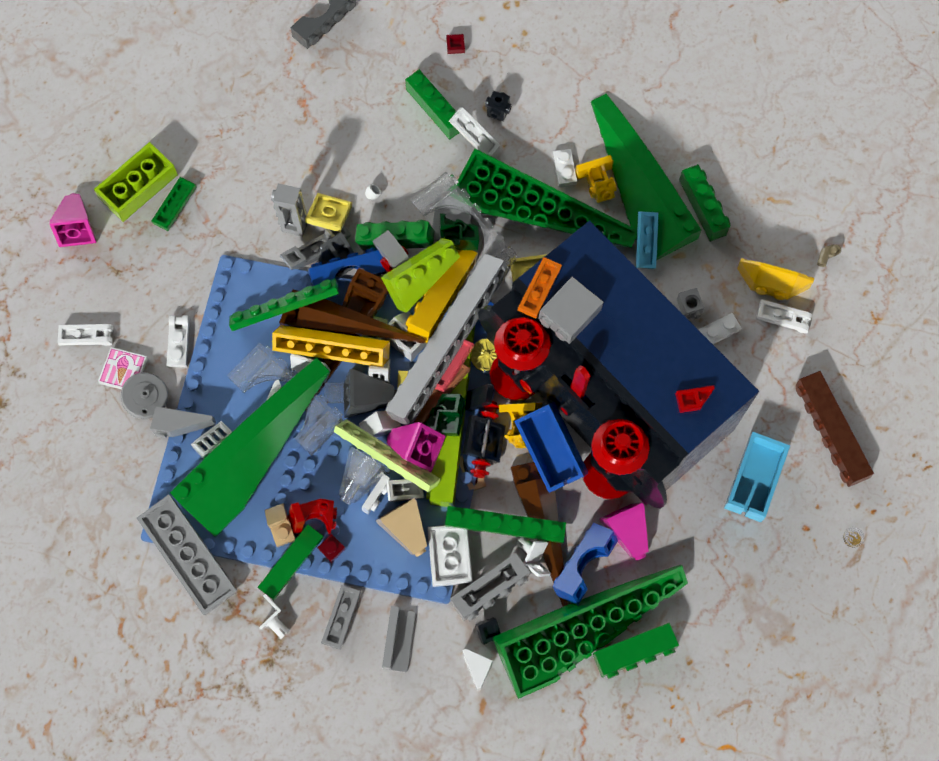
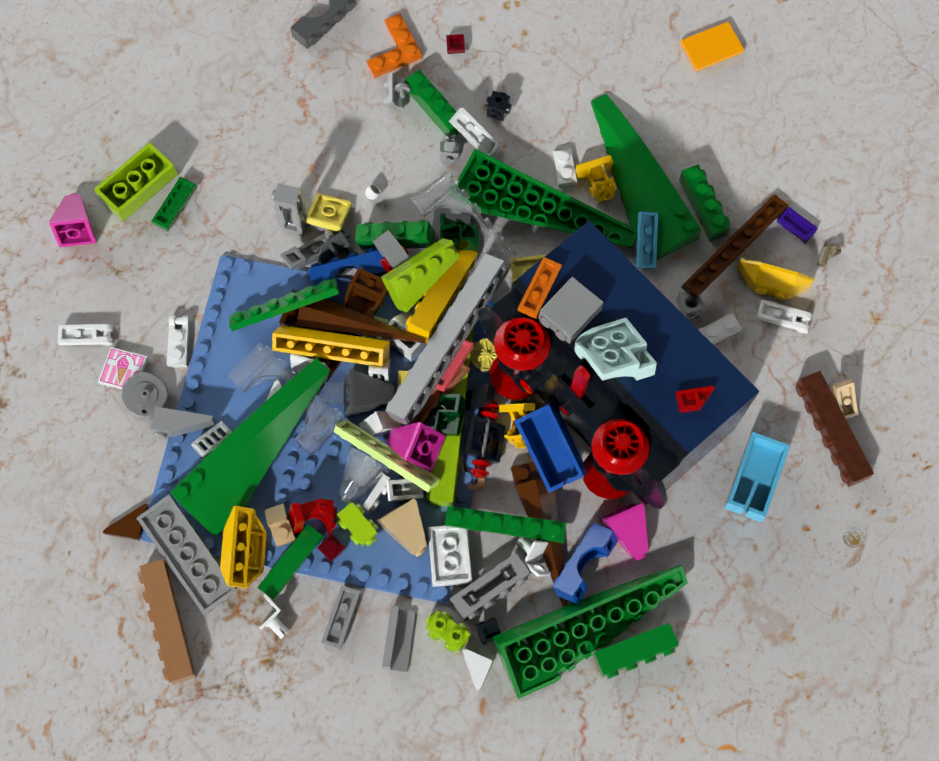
none -> reddish brown tile [103,504,148,541]
none -> medium nougat brick [138,559,196,685]
none -> yellow wedge [220,506,267,589]
none -> lime brick [337,502,379,547]
none -> orange plate [366,13,422,78]
none -> light grey hips [383,73,410,110]
none -> lime brick [425,611,471,653]
none -> light grey hips [440,133,459,166]
none -> light aqua slope [574,318,657,381]
none -> light orange tile [680,22,744,72]
none -> reddish brown tile [681,194,789,300]
none -> dark purple tile [776,207,818,244]
none -> tan slope [832,379,858,419]

